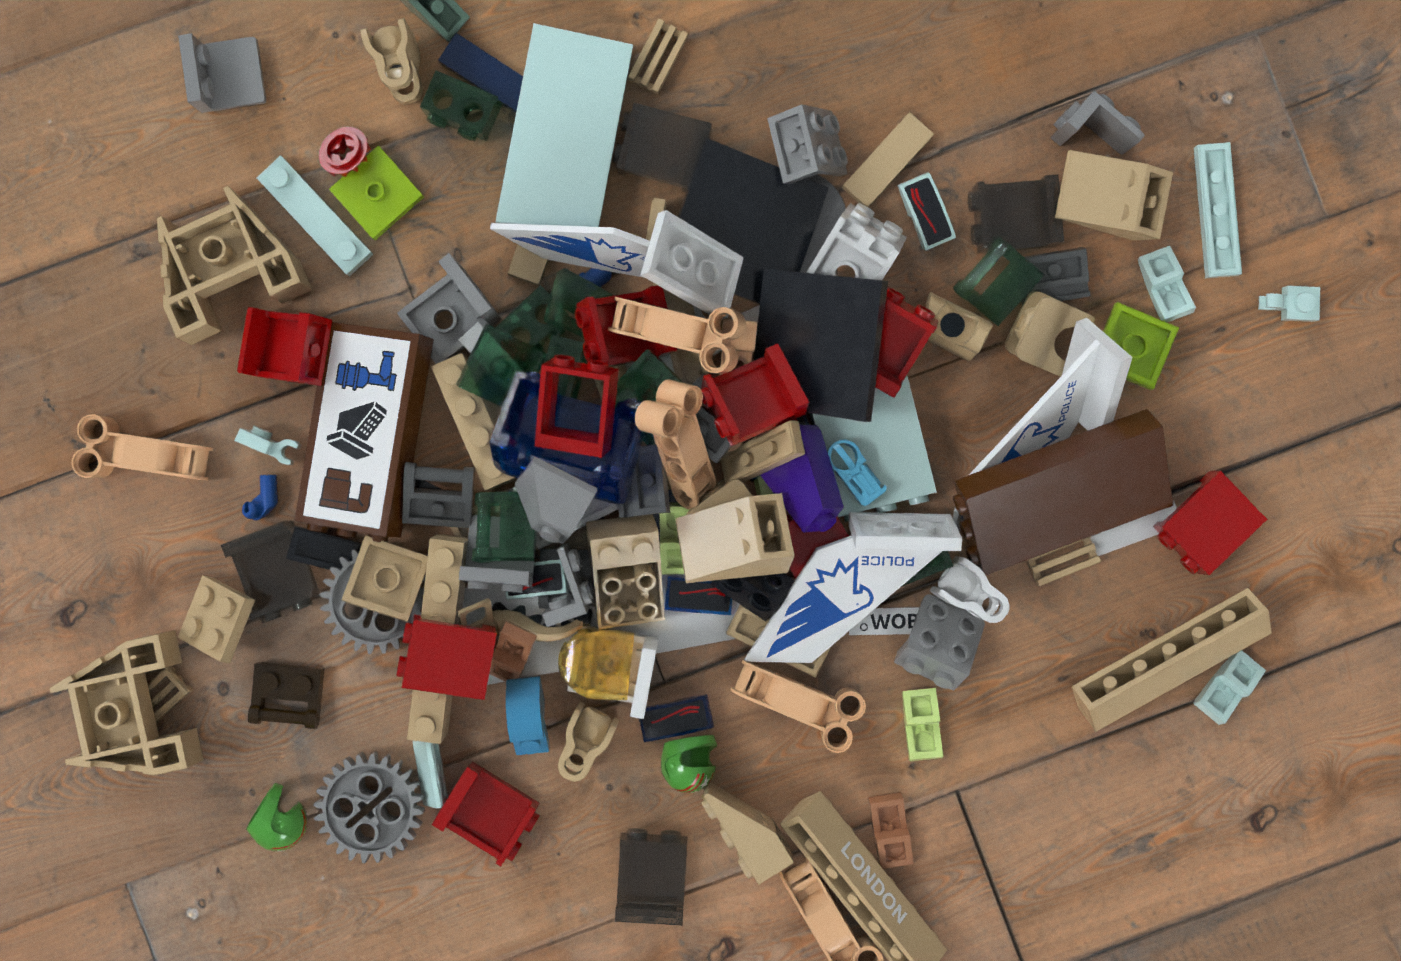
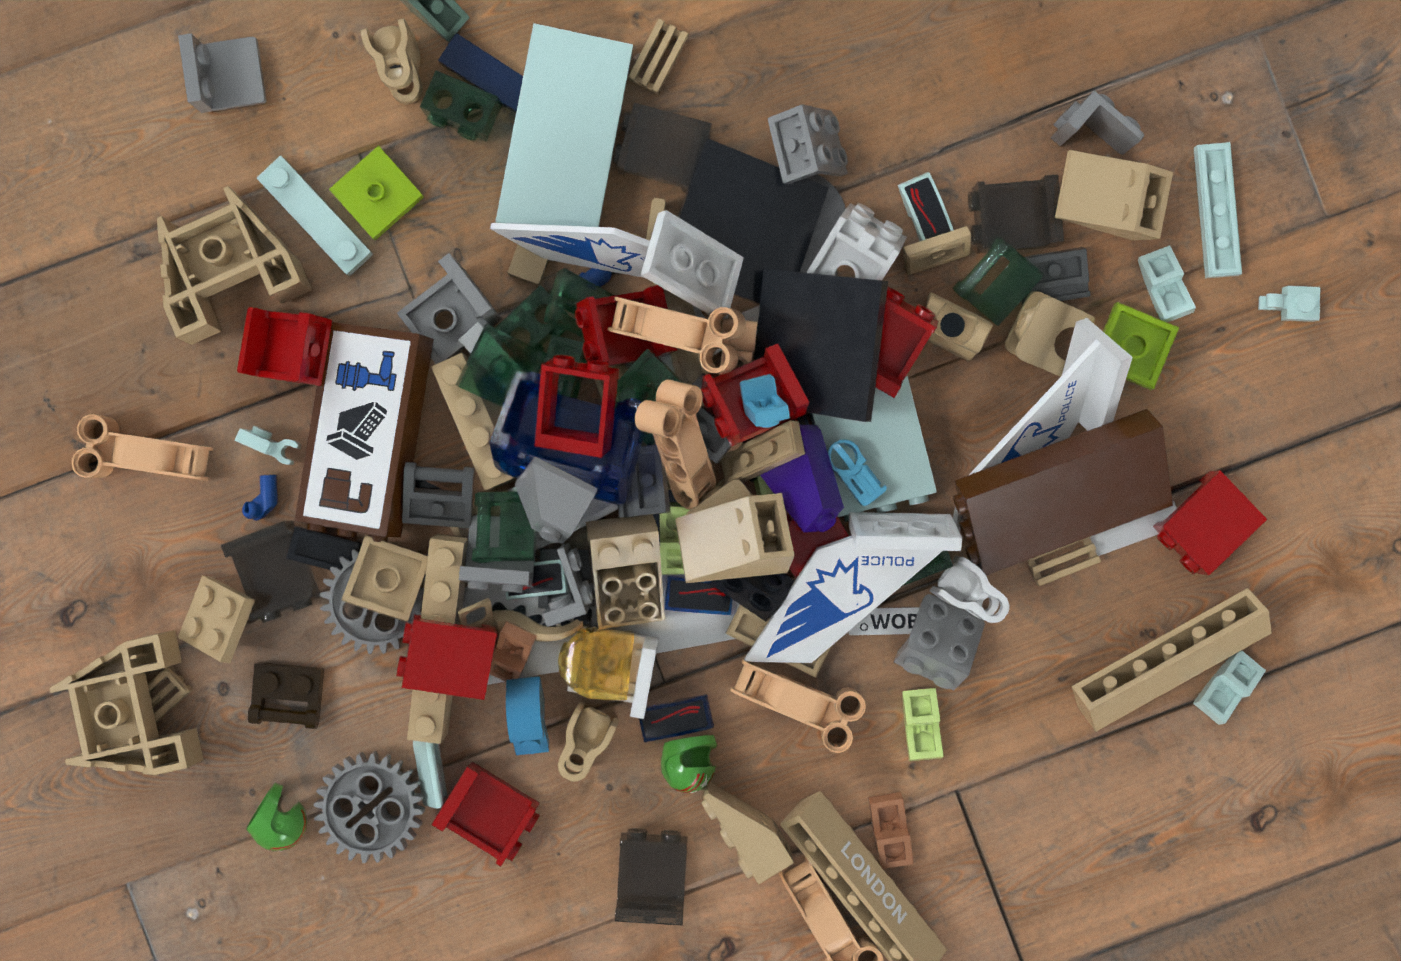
gear [319,127,371,177] -> none
tan tile [842,112,934,207] -> none
none -> medium azure bracket [740,374,790,428]
none -> tan tile [903,226,971,275]

